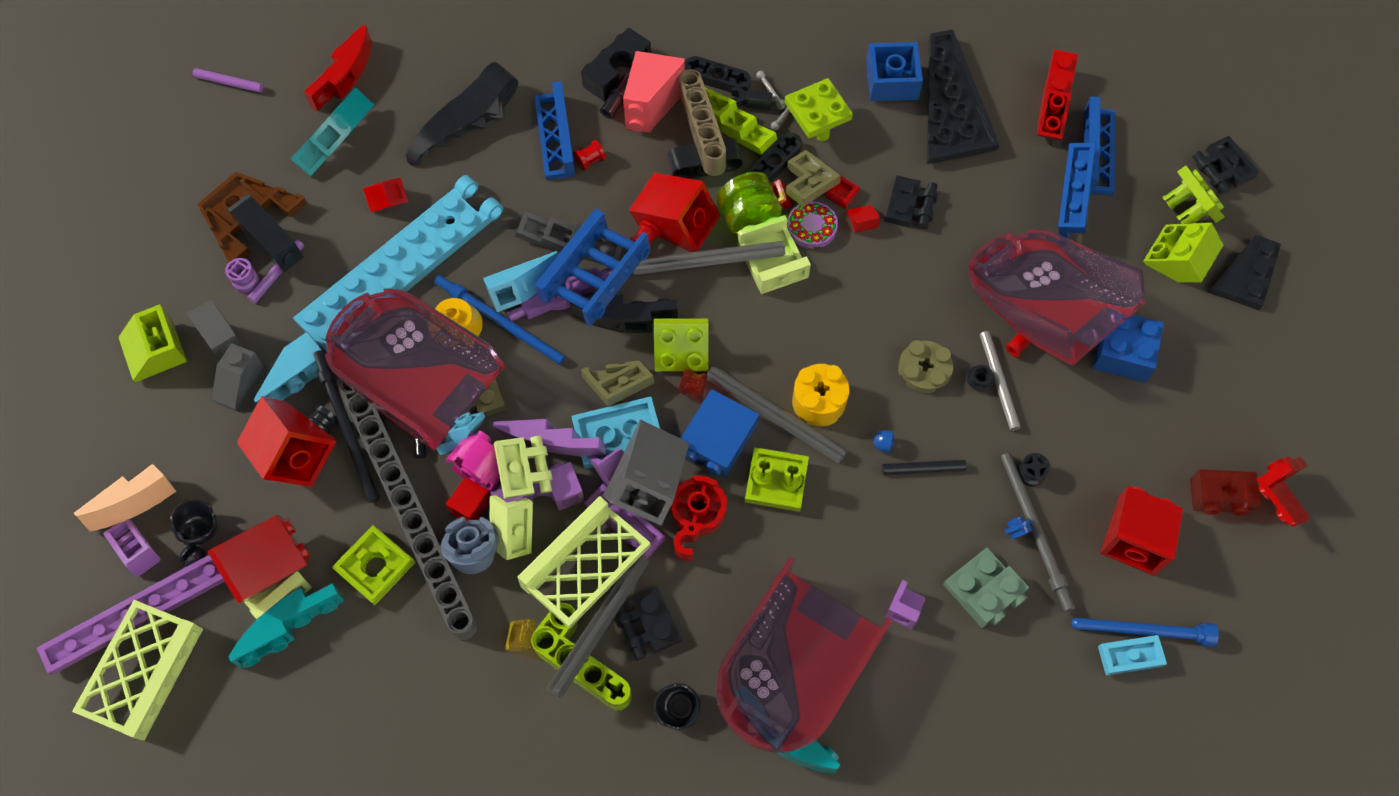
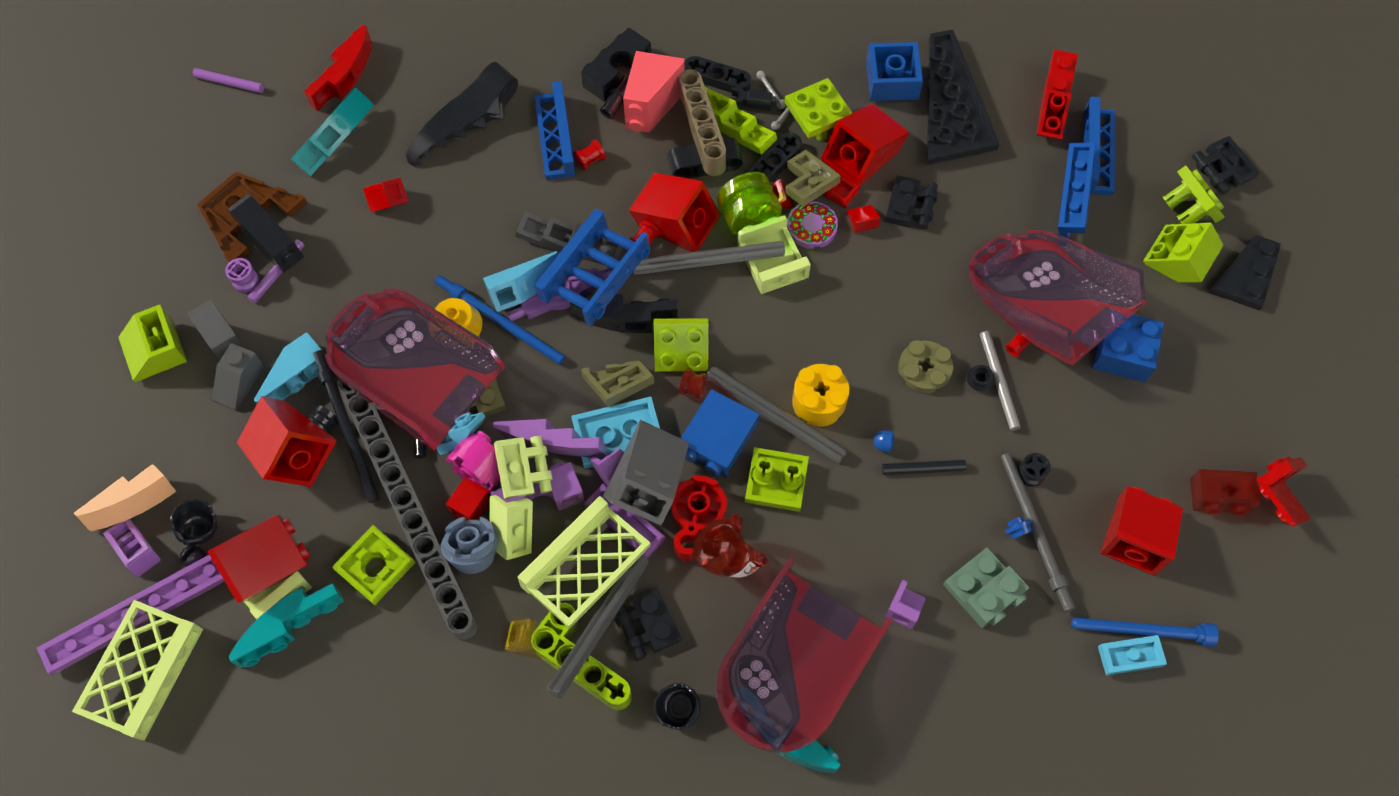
medium azure hinge [293,175,504,355] -> none
none -> clear red piece [694,514,768,578]
none -> red slope [821,103,909,187]

